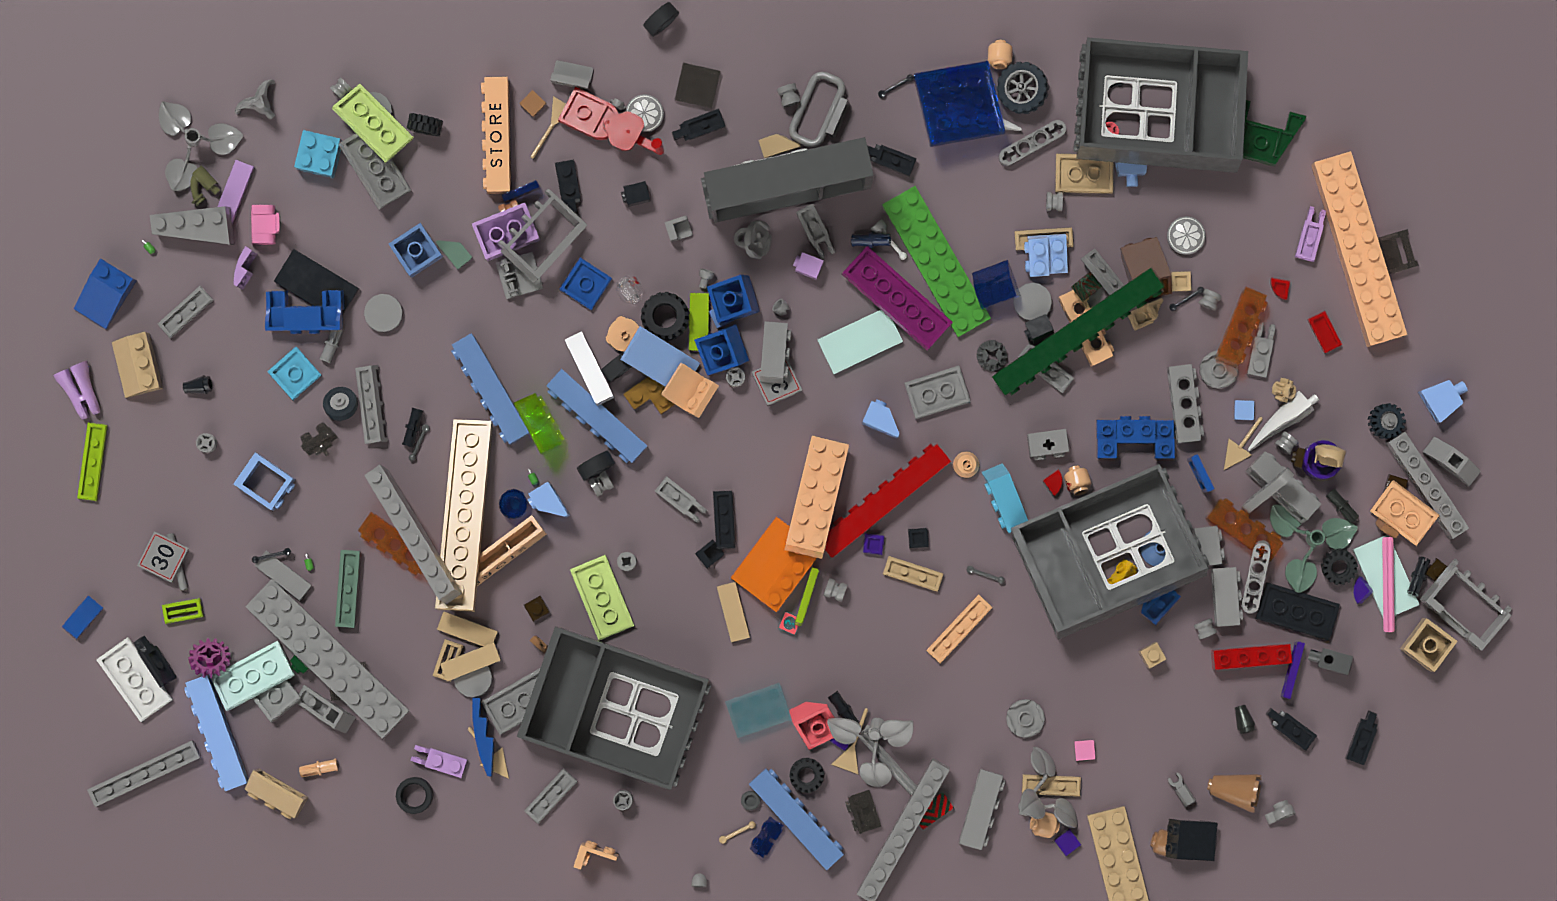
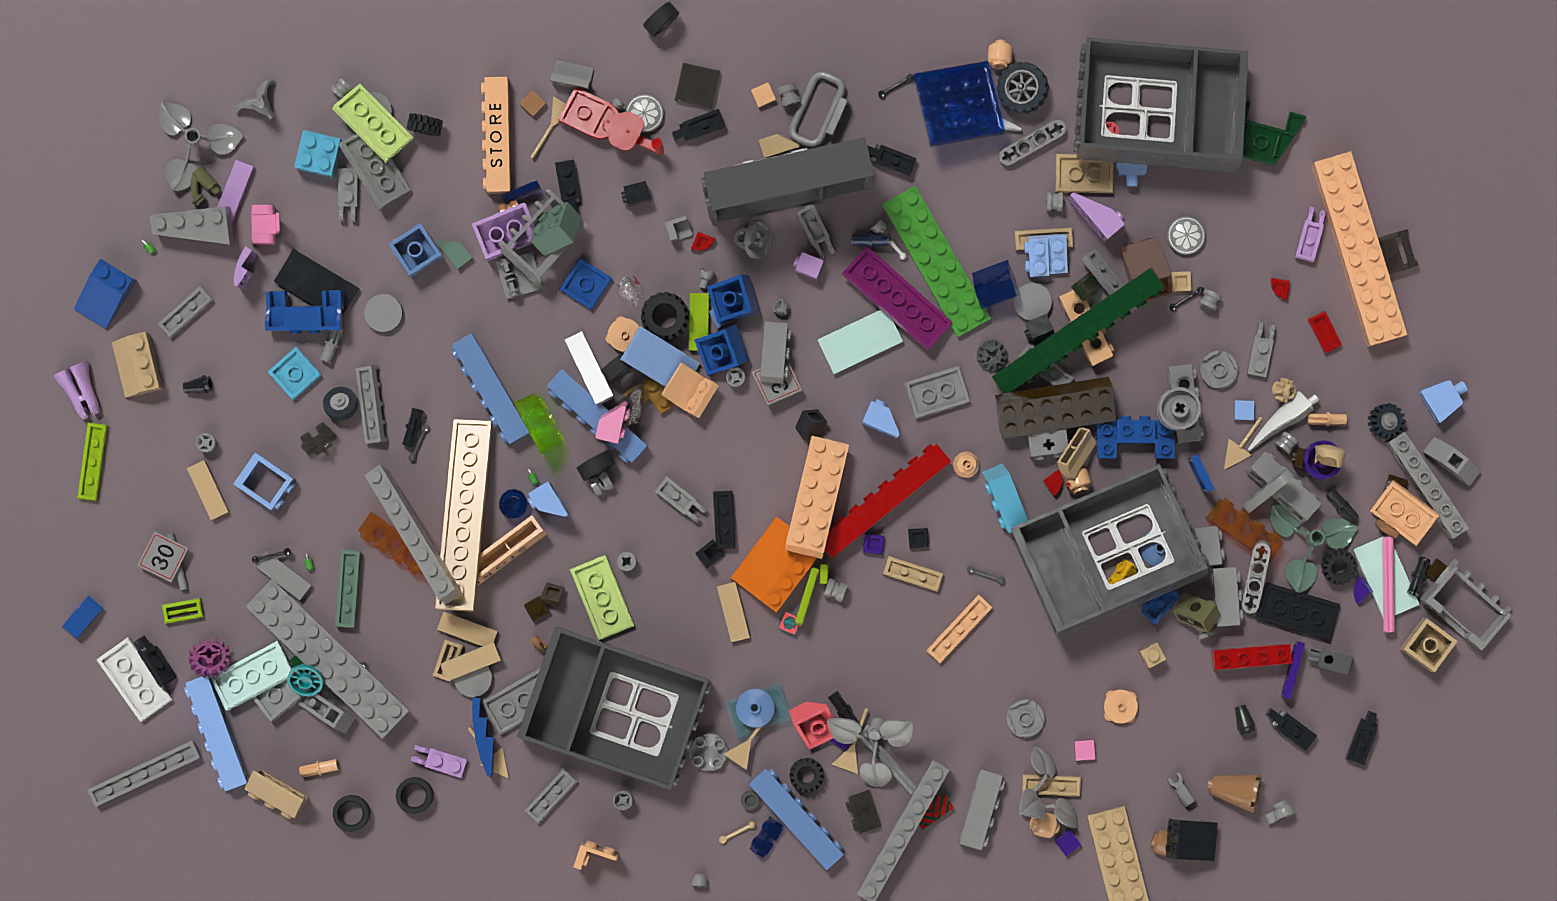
tan slope [1128,298,1163,331] -> none
clear orange brick [1214,287,1268,368] -> none
none -> tan tile [187,460,229,520]
none -> teal wheel [287,664,324,696]
none -> black tyre [332,795,370,832]
none -> light grey hinge [338,168,358,222]
none -> sand green brick [530,202,582,256]
none -> dark brown plate [541,582,565,606]
none -> bright pink slope [595,402,630,444]
none -> clear smoke slope [612,381,644,427]
none -> light grey dish [689,733,728,771]
none -> red tile [691,232,716,251]
none -> tan piece [724,727,761,770]
none -> medium blue dish [736,689,775,728]
none -> light nougat tile [751,82,776,108]
none -> black panel [795,409,827,441]
none -> lime tile [820,564,828,584]
none -> dark brown brick [995,376,1116,439]
none -> tan piece [1057,427,1097,478]
none -> lavender slope [1068,192,1125,242]
none -> light nougat piece [1104,690,1138,723]
none -> light grey wheel [1156,387,1201,431]
none -> olive brick [1172,592,1221,633]
none -> light nougat axle [1307,412,1347,427]

